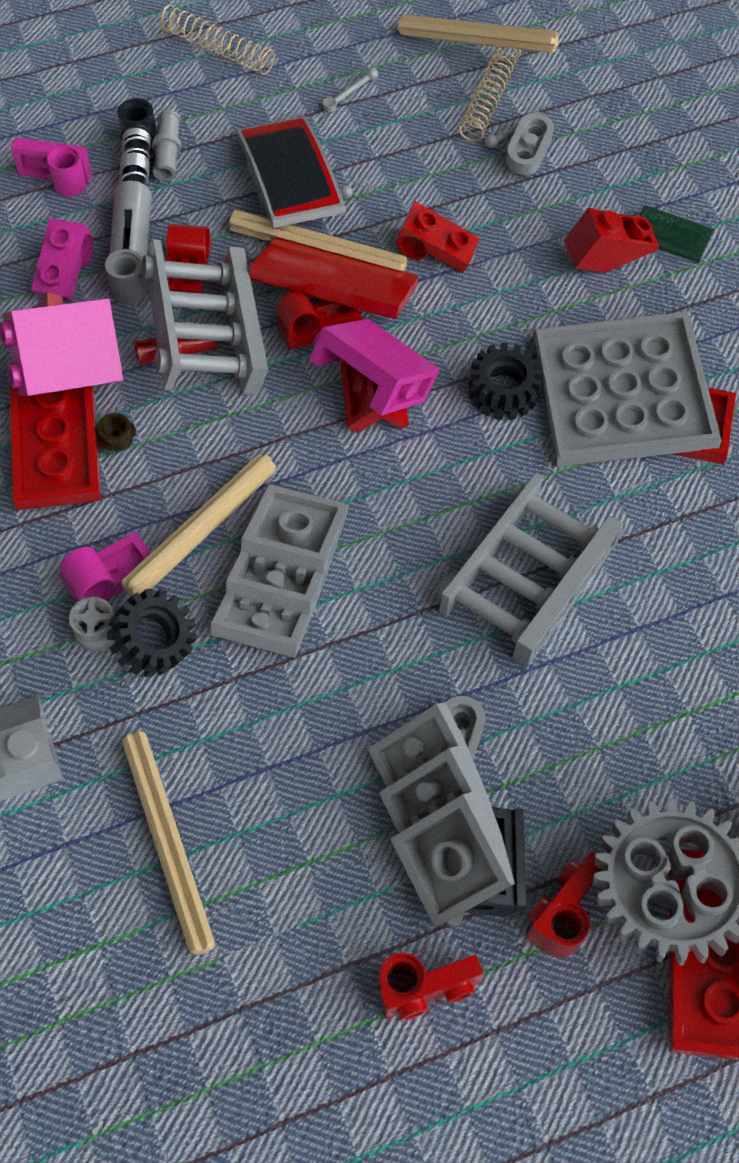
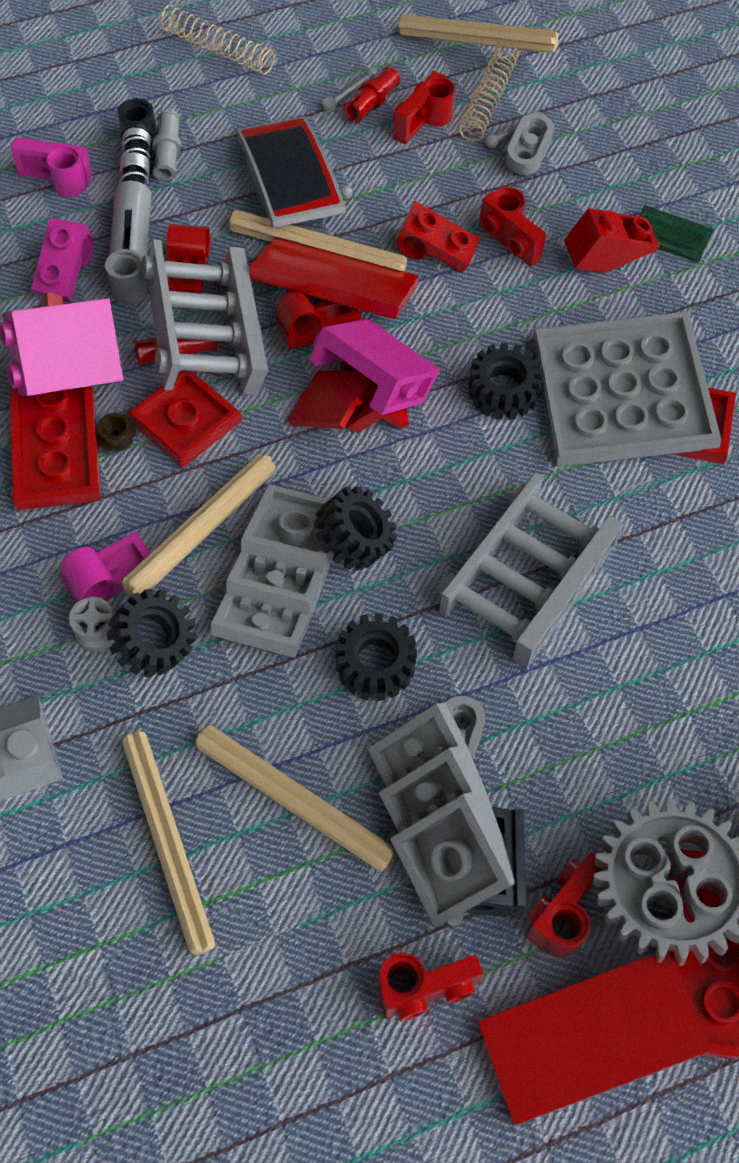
none -> red tile [127,370,242,469]
none -> tan axle [195,725,395,871]
none -> red piece [287,370,372,429]
none -> black tyre [314,486,397,571]
none -> black tyre [336,613,417,701]
none -> red pin [343,66,401,123]
none -> red plate [392,71,455,145]
none -> red tile [477,951,712,1126]
none -> red plate [479,187,546,267]

